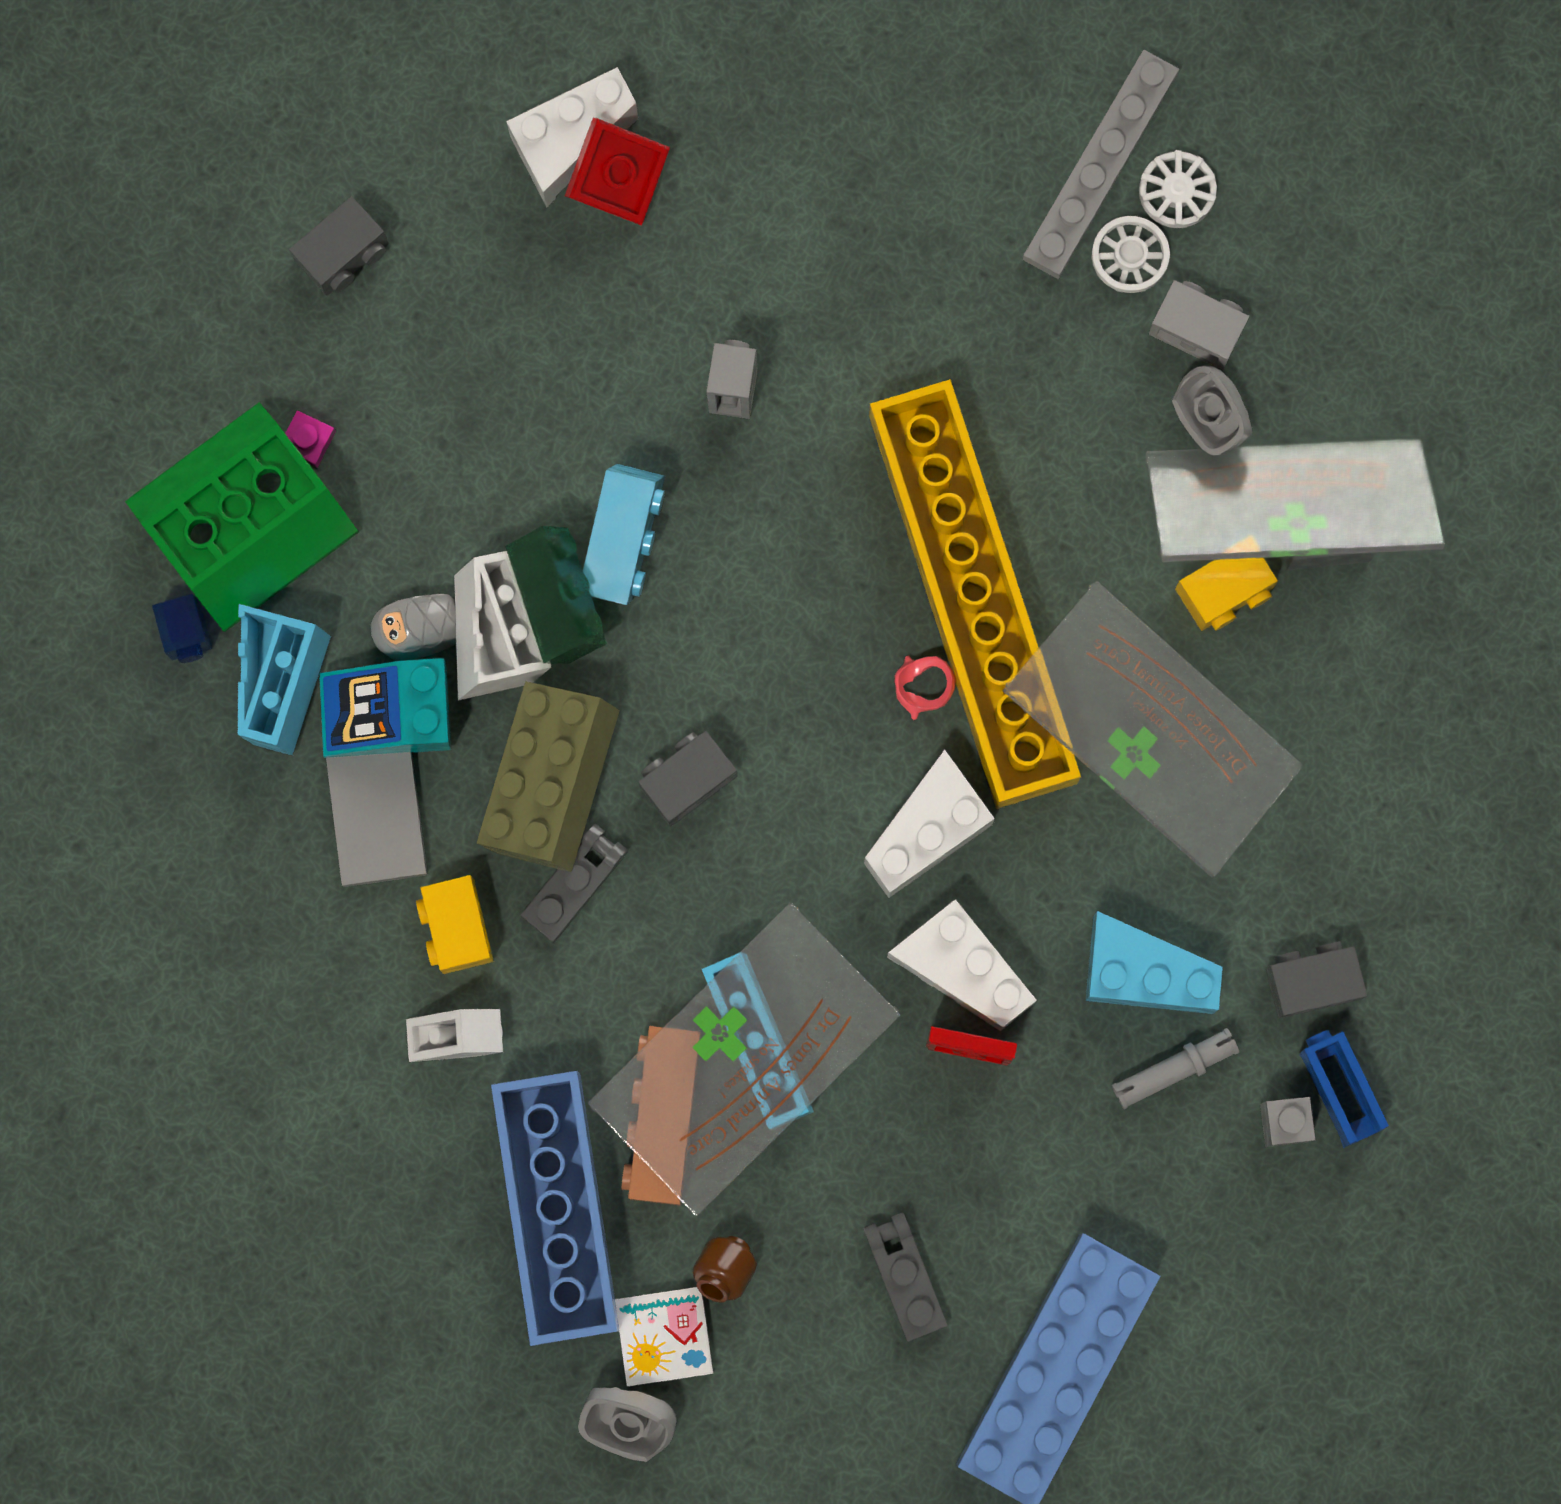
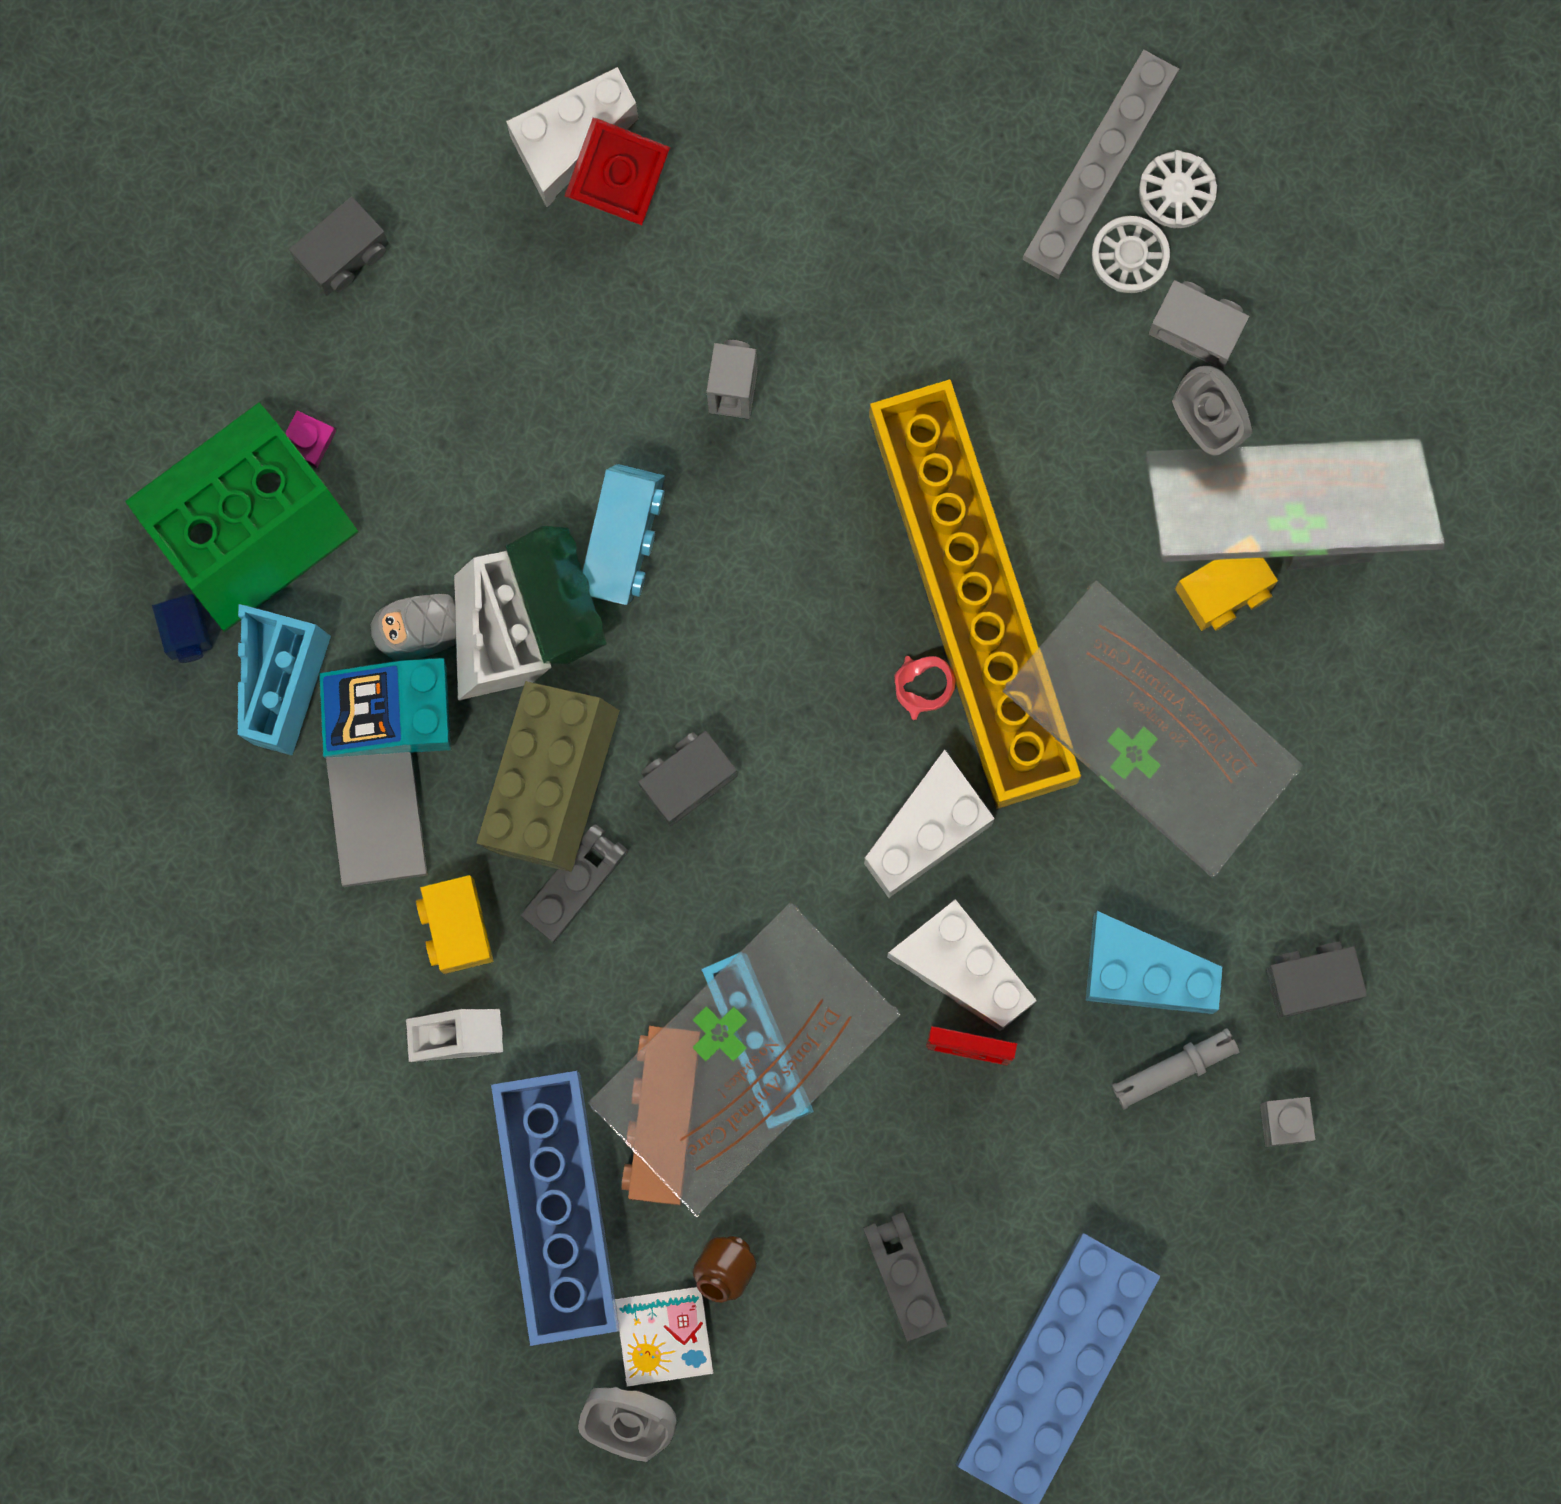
blue window [1299,1030,1389,1148] -> none

